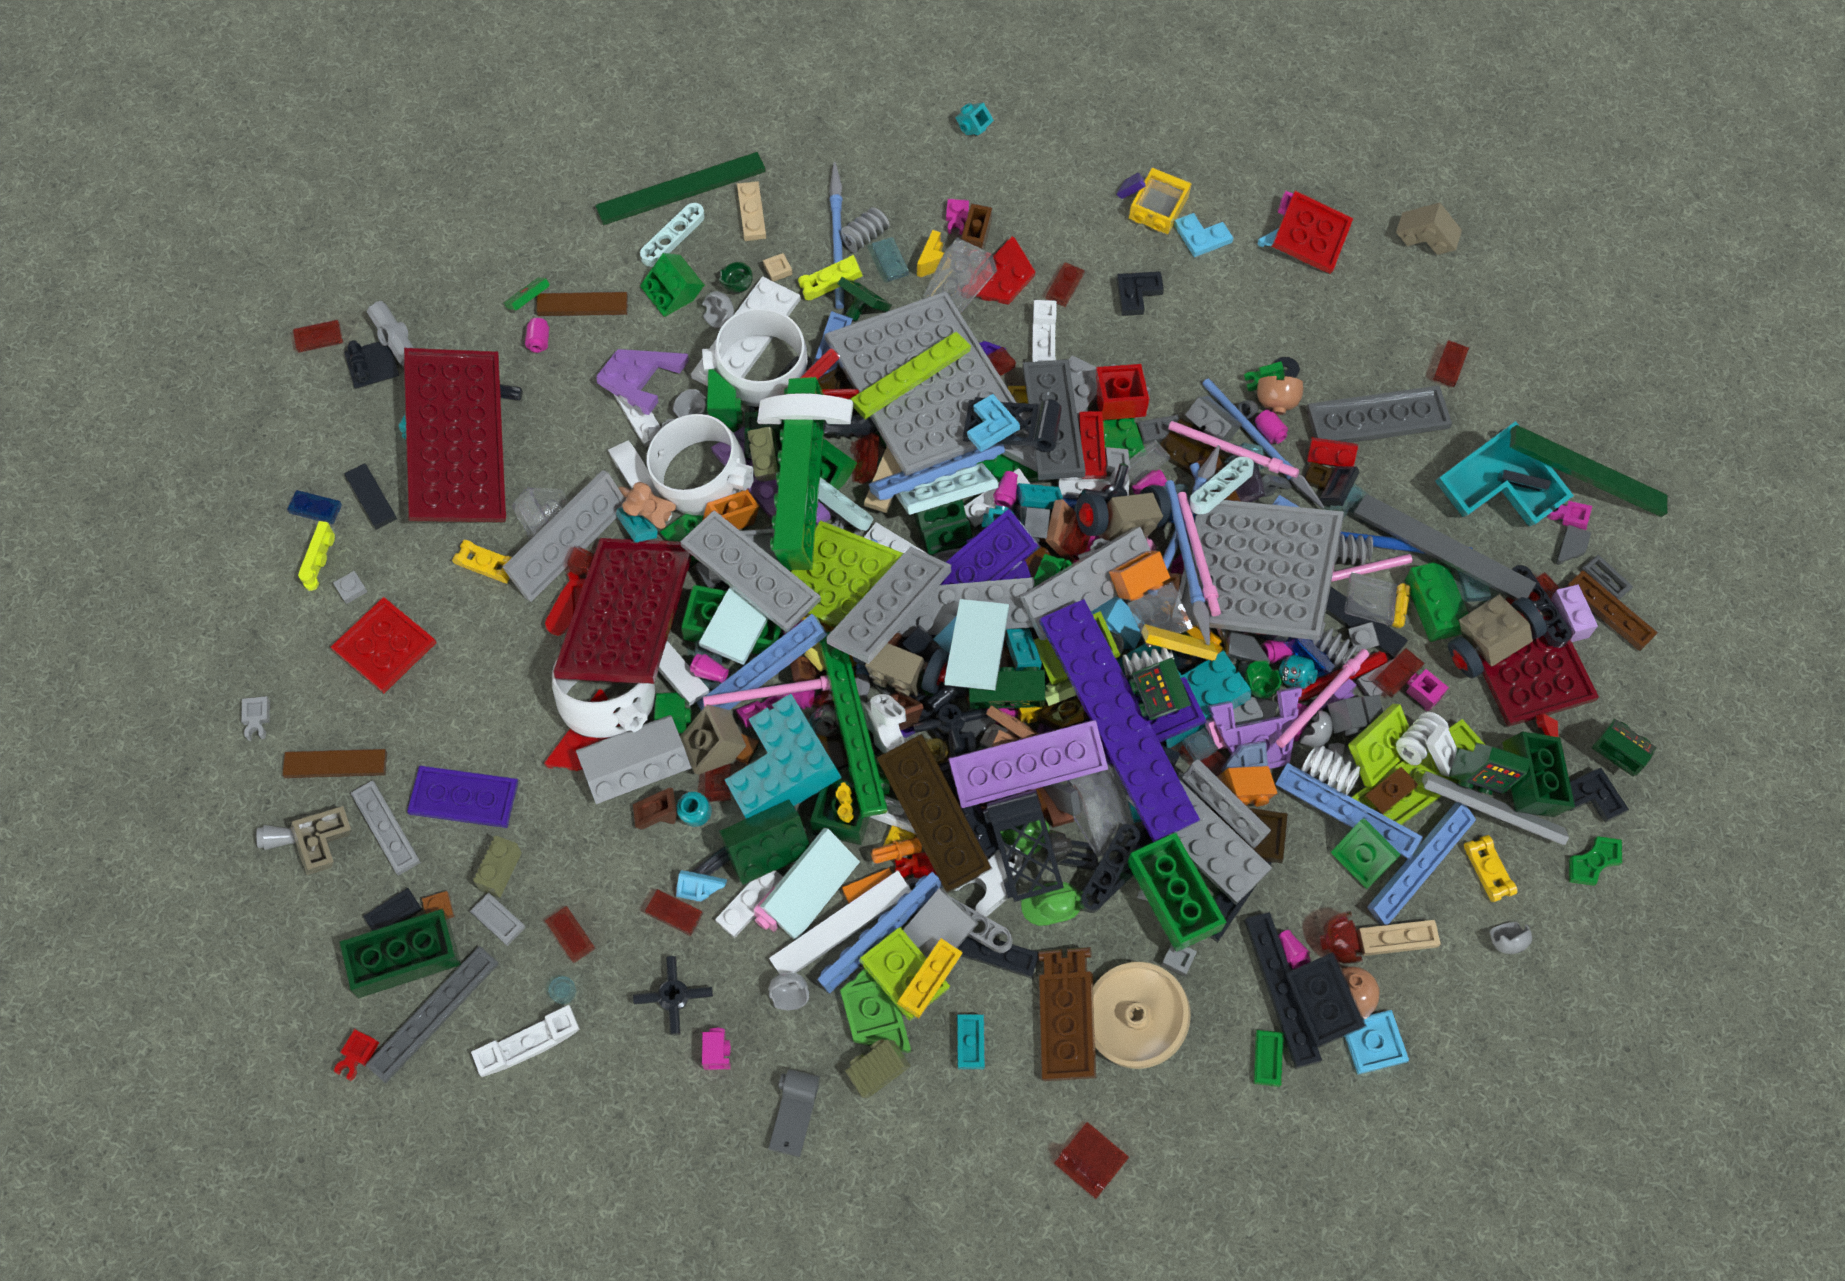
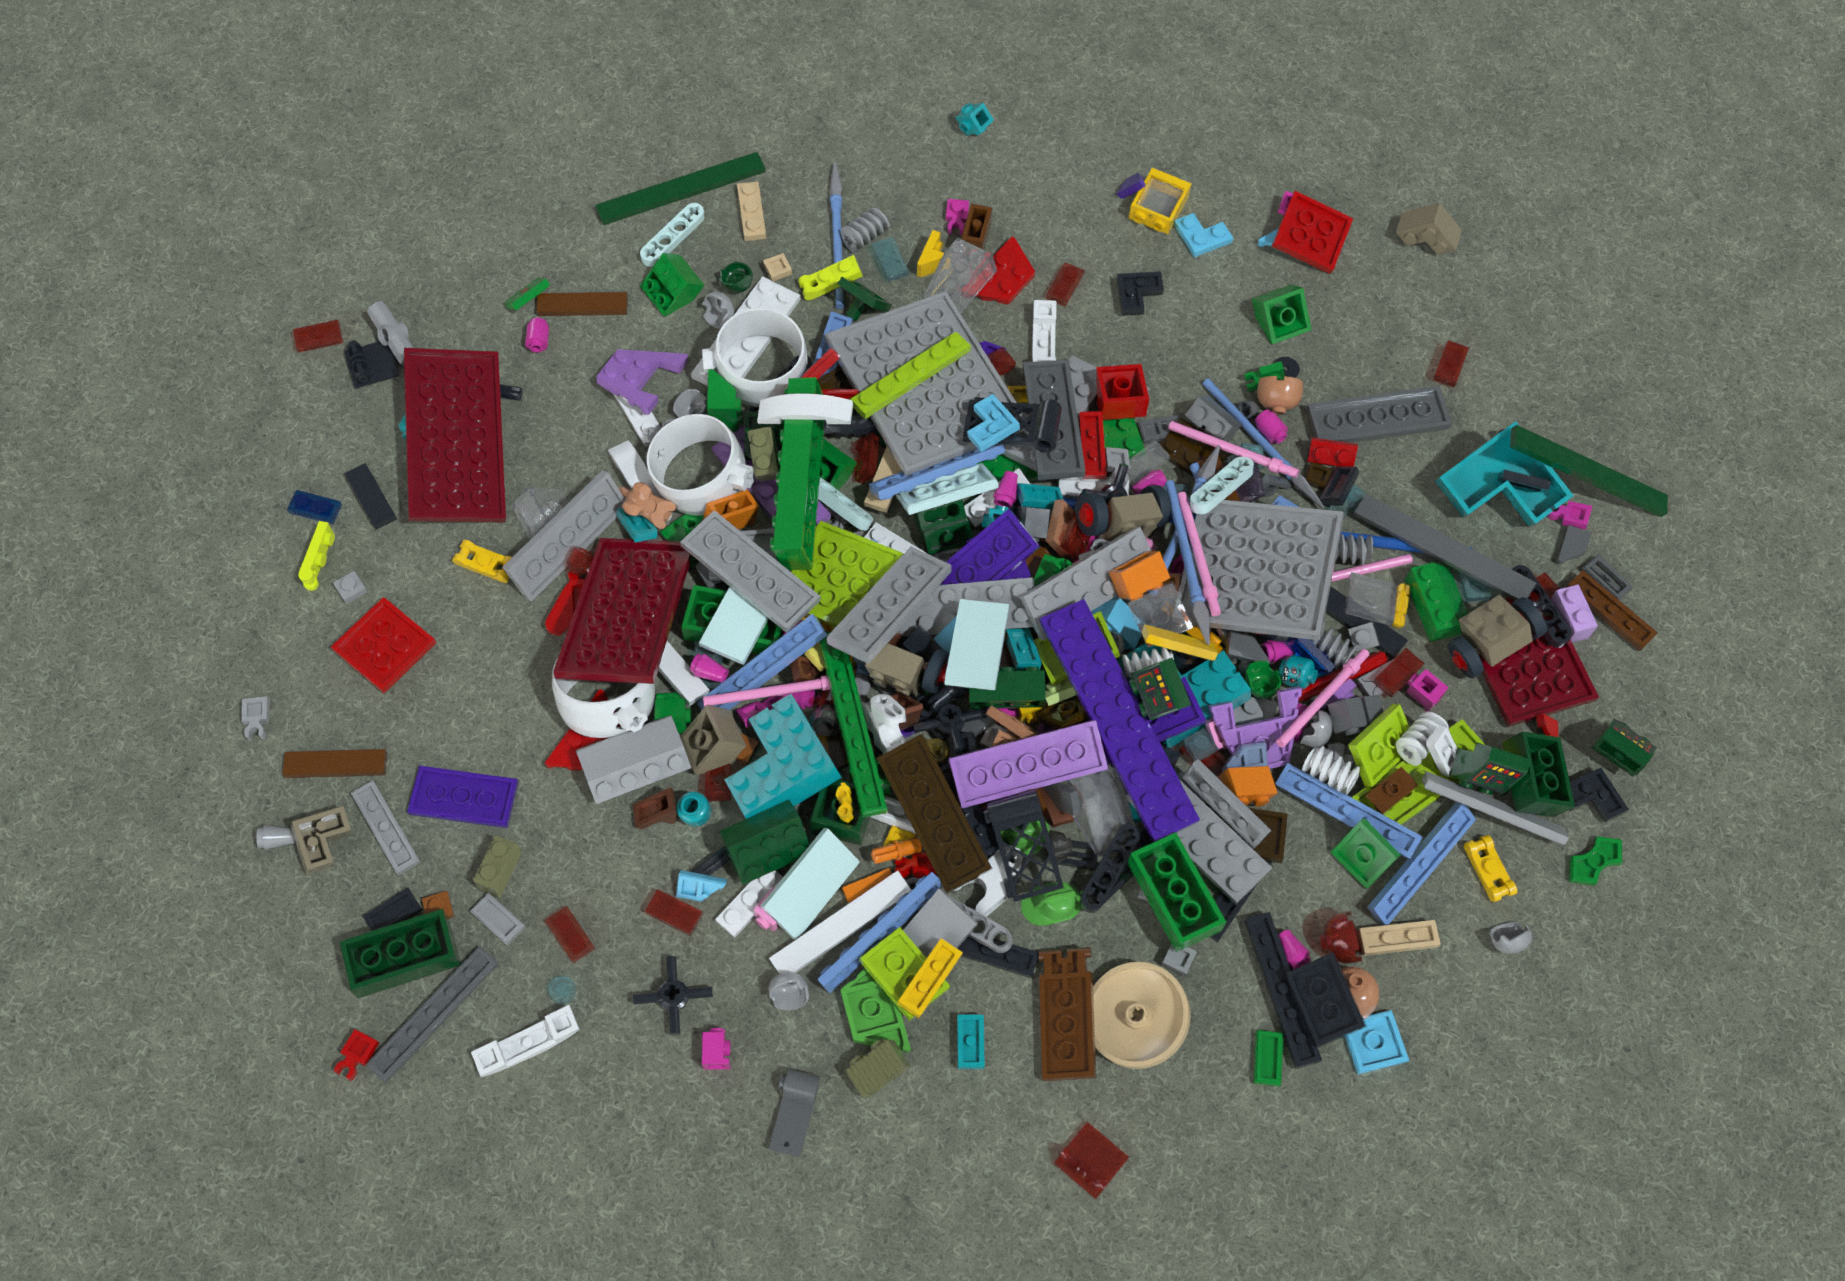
none -> green slope [1252,284,1312,345]

